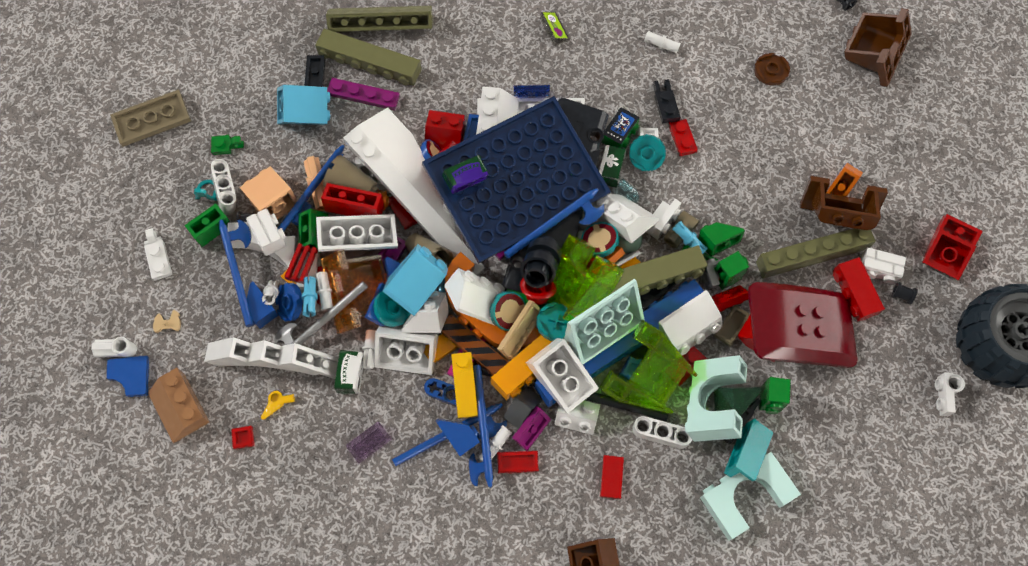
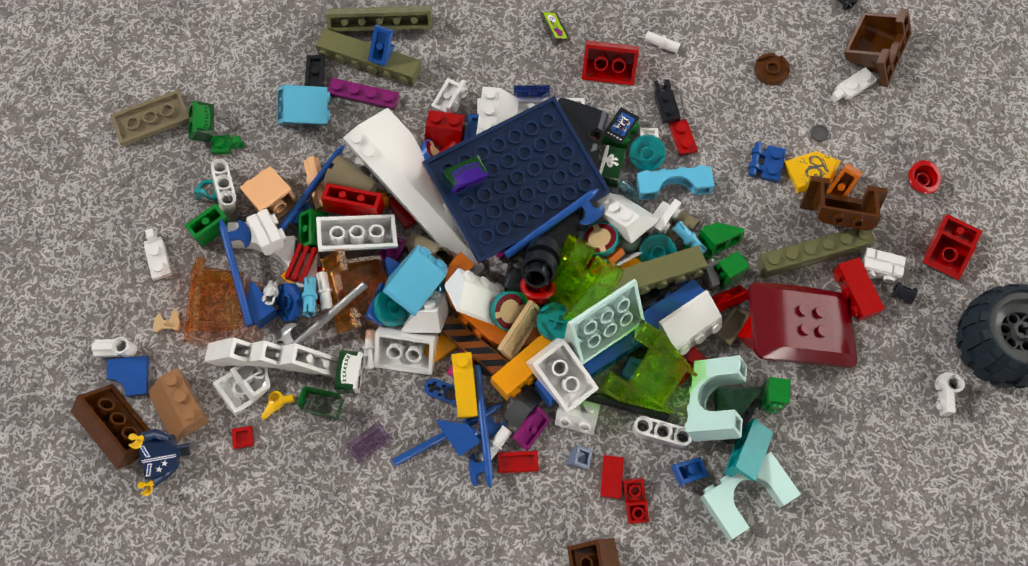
none -> reddish brown slope [70,384,150,470]
none -> dark blue torso [128,428,191,496]
none -> clear orange windscreen [183,257,245,342]
none -> piece [188,100,214,143]
none -> white slope [213,366,270,416]
none -> green piece [297,386,344,420]
none -> blue slope [368,25,395,66]
none -> white bracket [431,78,468,113]
none -> sand blue slope [566,444,593,470]
none -> red slope [581,40,639,86]
none -> red slope [622,477,649,524]
none -> medium azure arch [635,165,715,200]
none -> teal tile [639,233,677,262]
none -> blue slope [671,457,709,488]
none -> blue plate [748,142,786,183]
none -> yellow tile [783,151,841,193]
none -> dark grey piece [810,125,829,142]
none -> white hinge [830,67,877,103]
none -> red hat [908,160,941,194]

